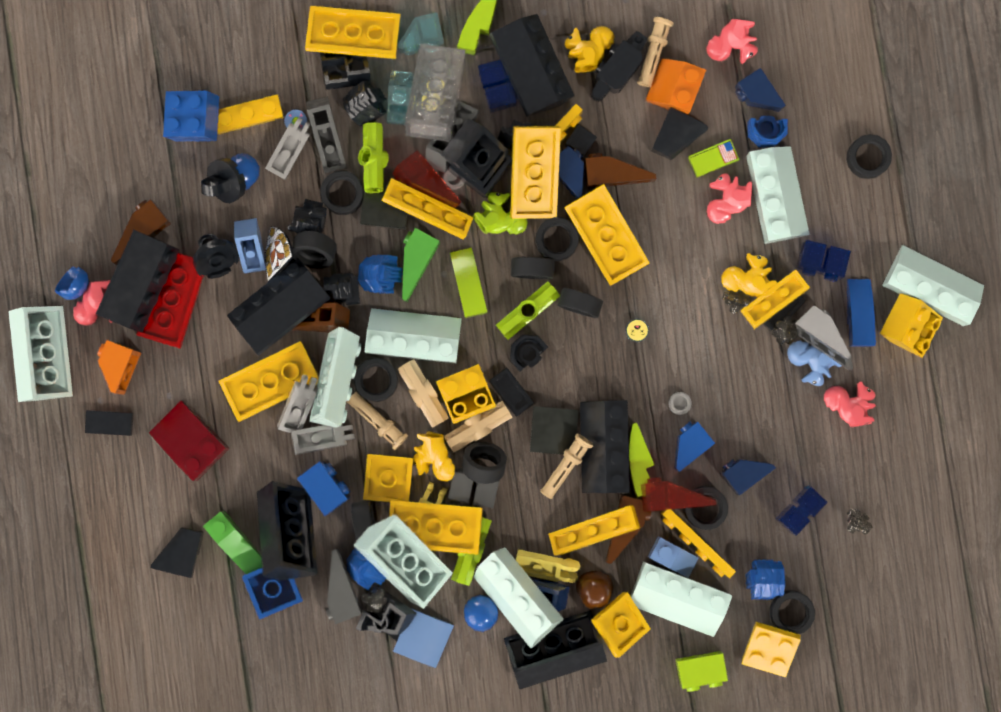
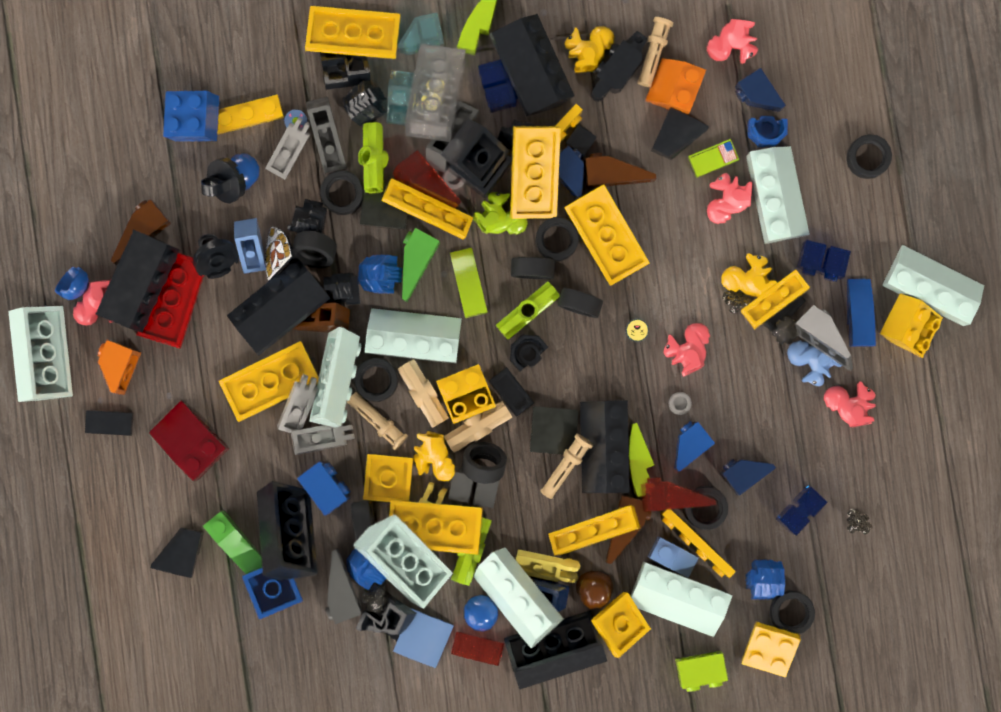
none -> clear red slope [451,632,504,666]
none -> coral animal [663,323,710,377]

